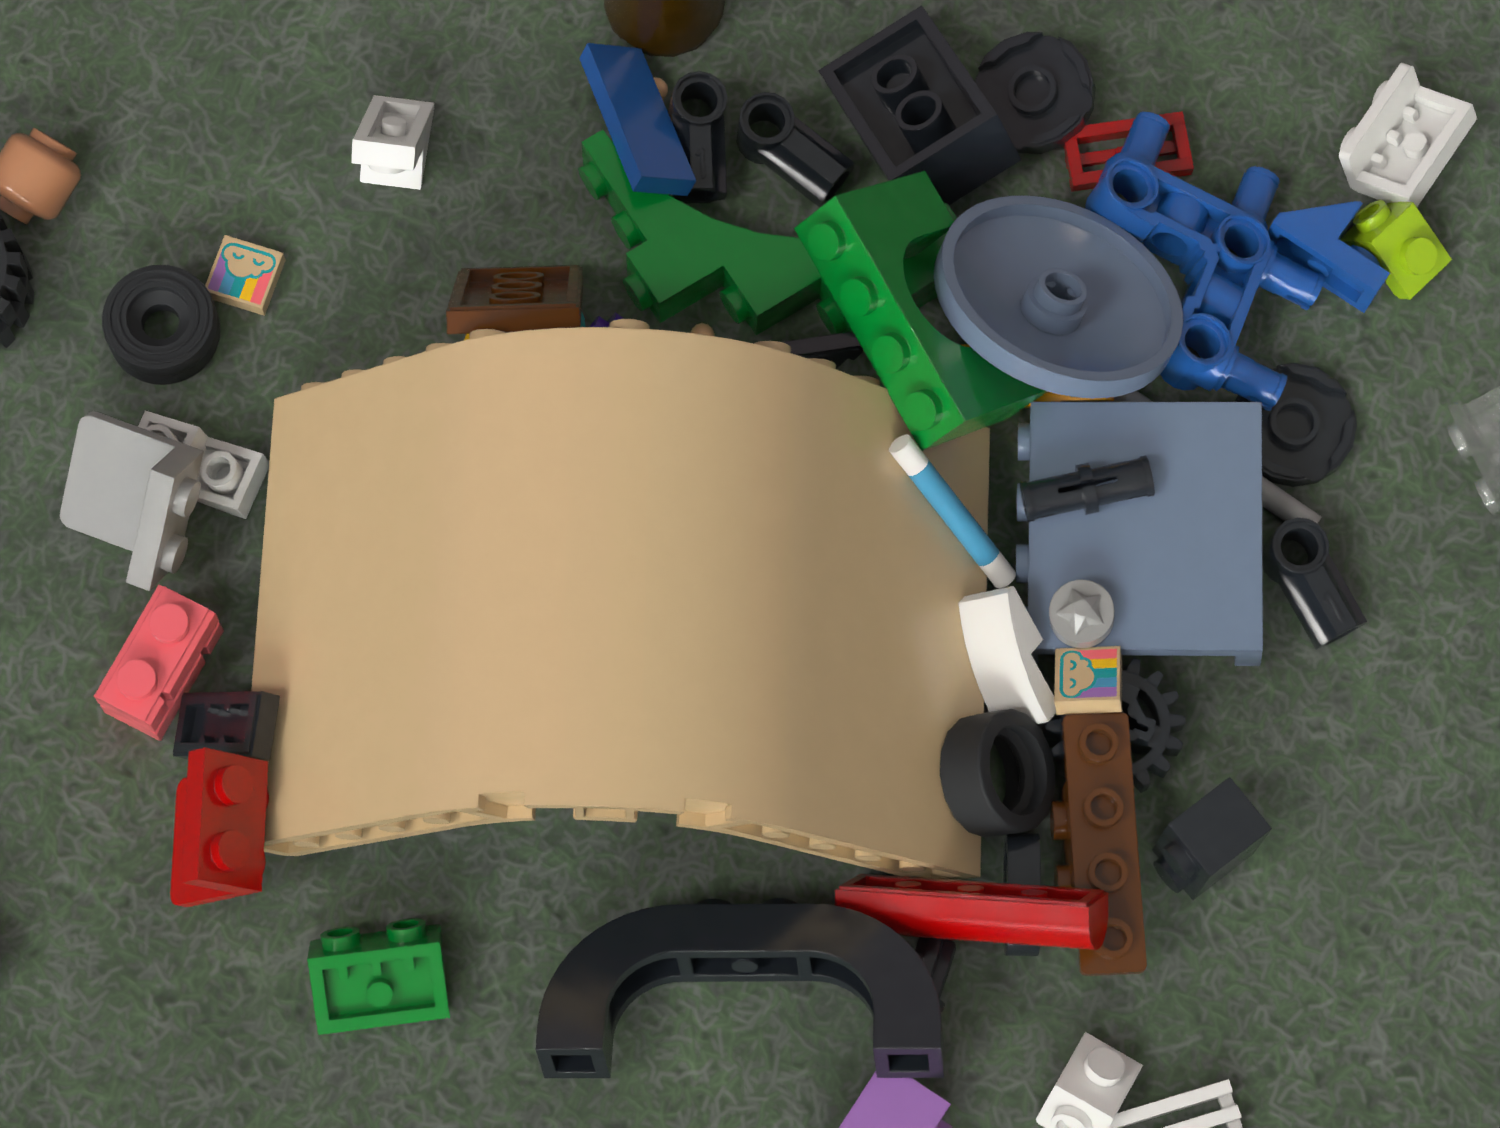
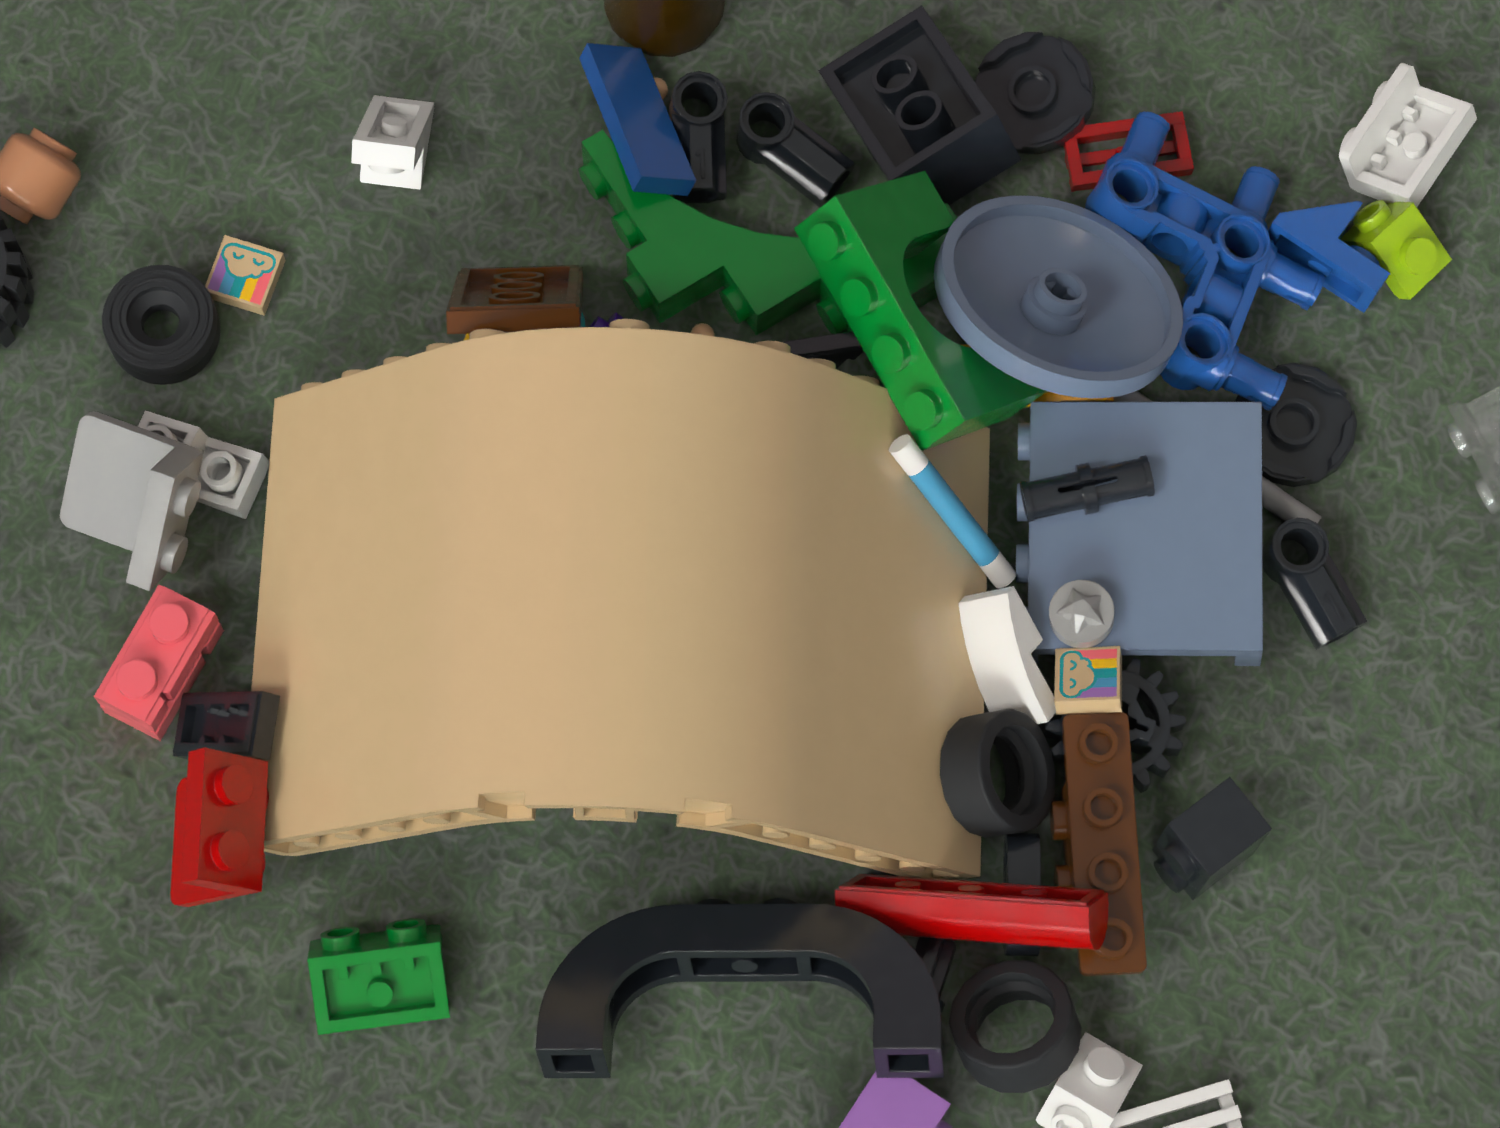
none -> black tyre [949,960,1082,1093]

